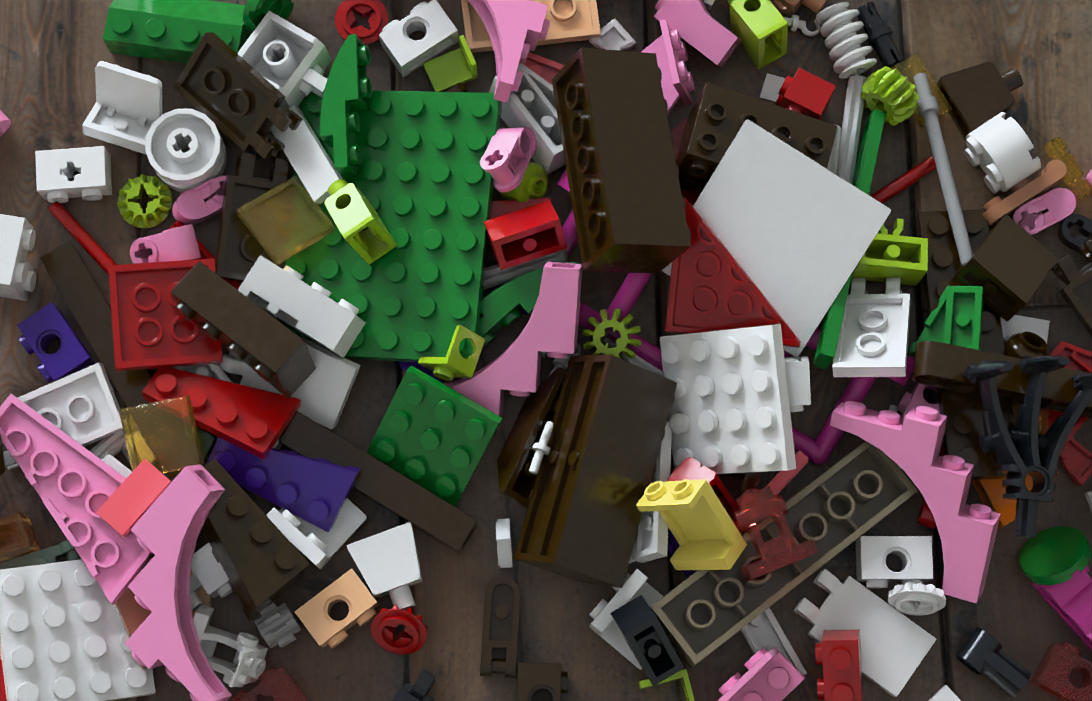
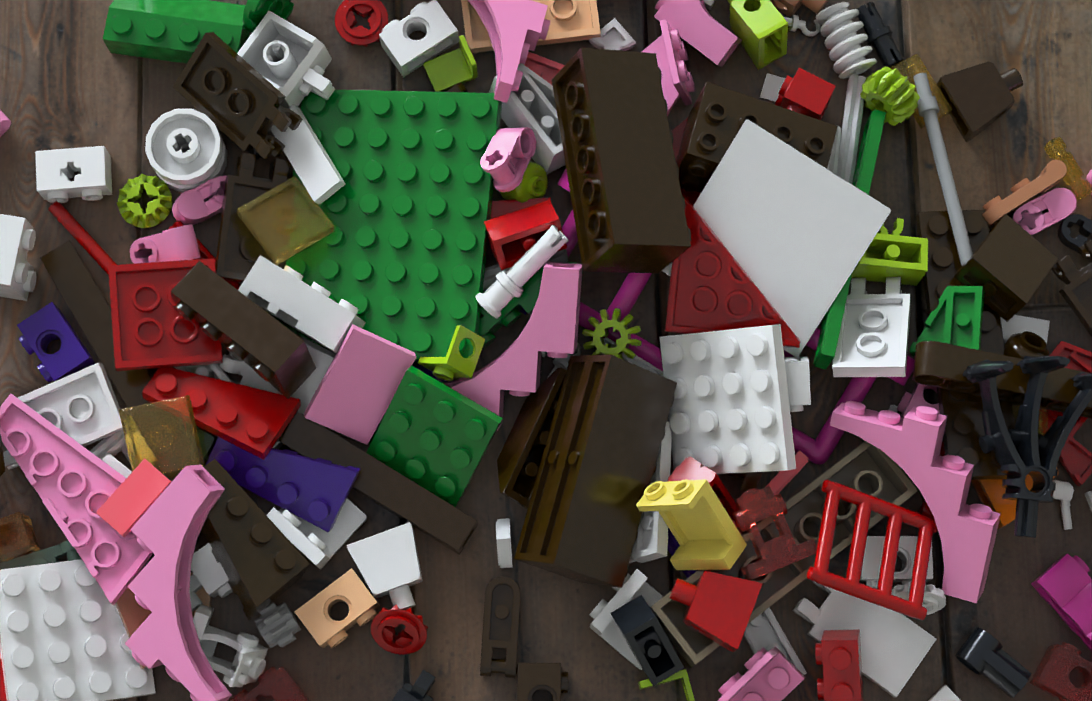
white bracket [82,61,162,155] -> none
green slope [320,34,372,178] -> none
lime torso [324,179,397,265] -> none
white hand [529,421,554,474] -> none
red bar [870,155,936,204] -> none
white brick [964,112,1041,194] -> none
green tile [1019,526,1091,585] -> none
none -> bright pink tile [304,324,416,445]
none -> white pin [475,225,569,319]
none -> red torso [669,571,762,652]
none -> red bar [807,479,938,620]
none -> white hand [1051,480,1074,530]

